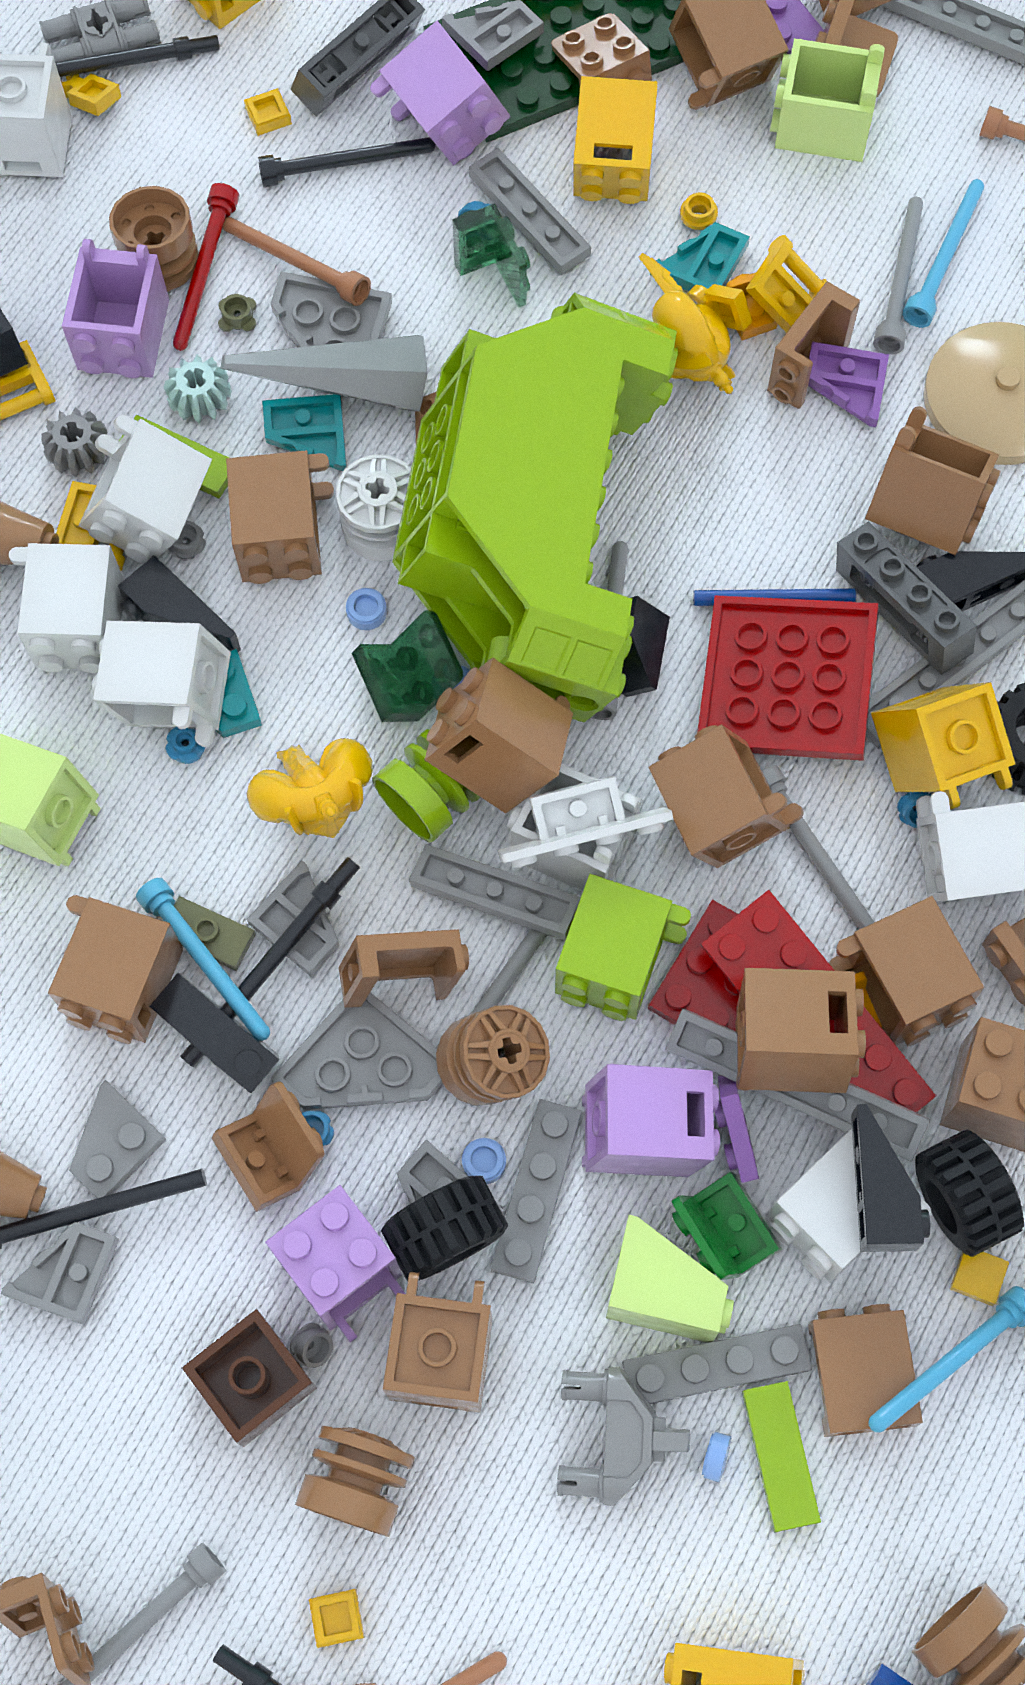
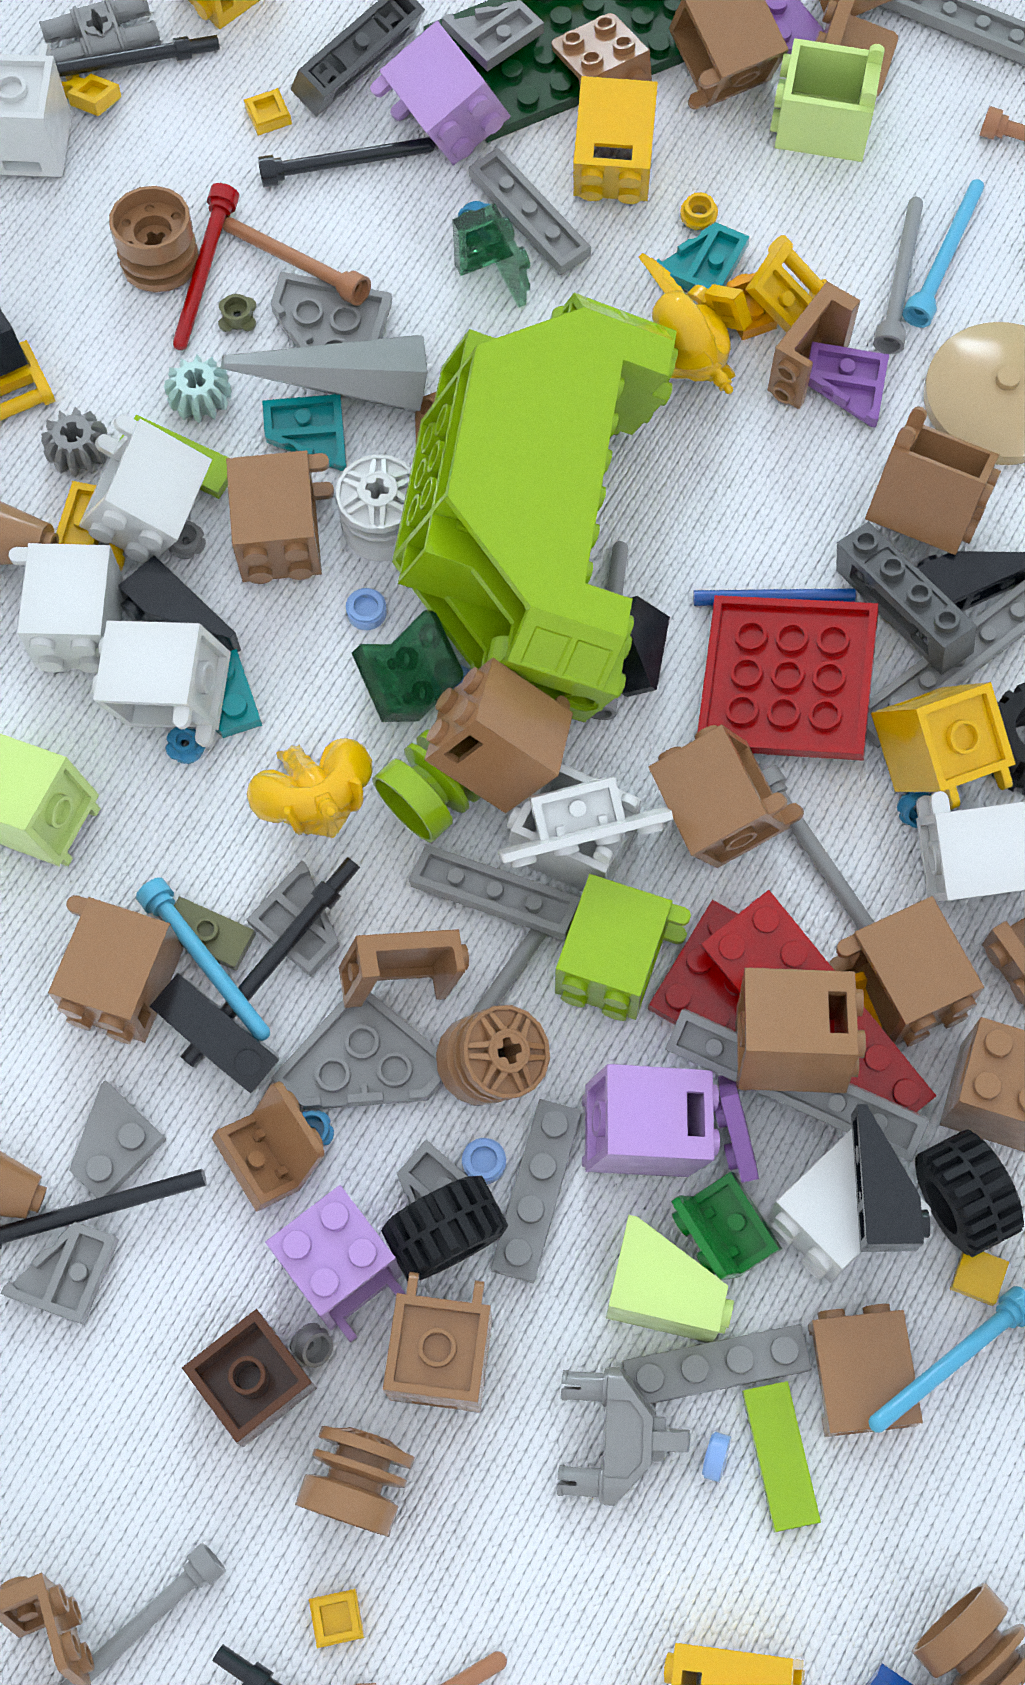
lavender container [62,239,169,378] -> none

